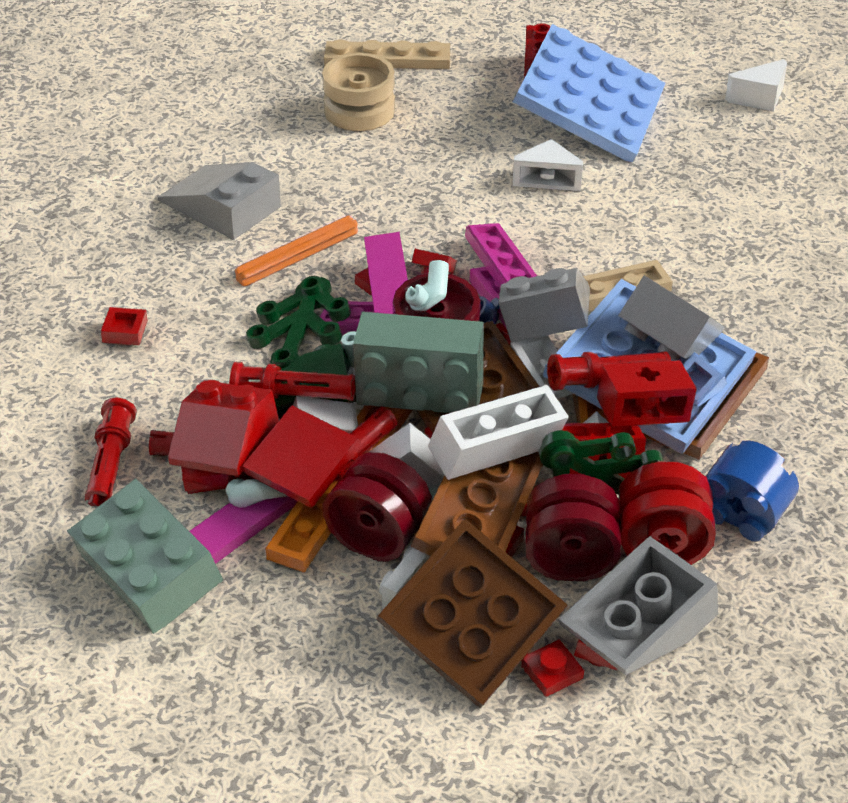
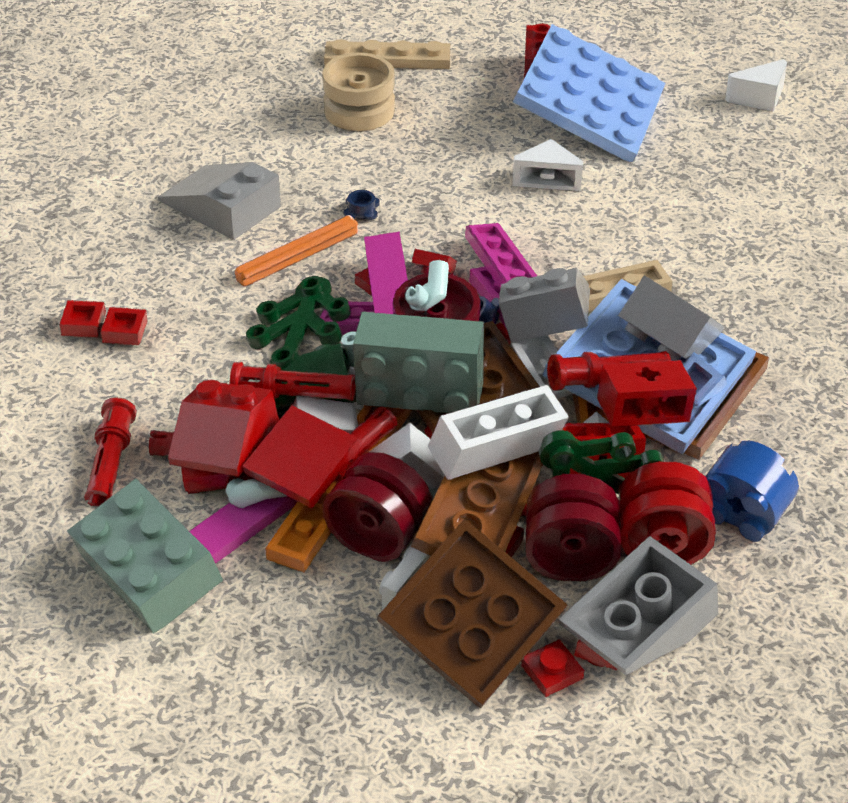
none -> red plate [59,300,106,338]
none -> dark blue plate [343,190,380,220]

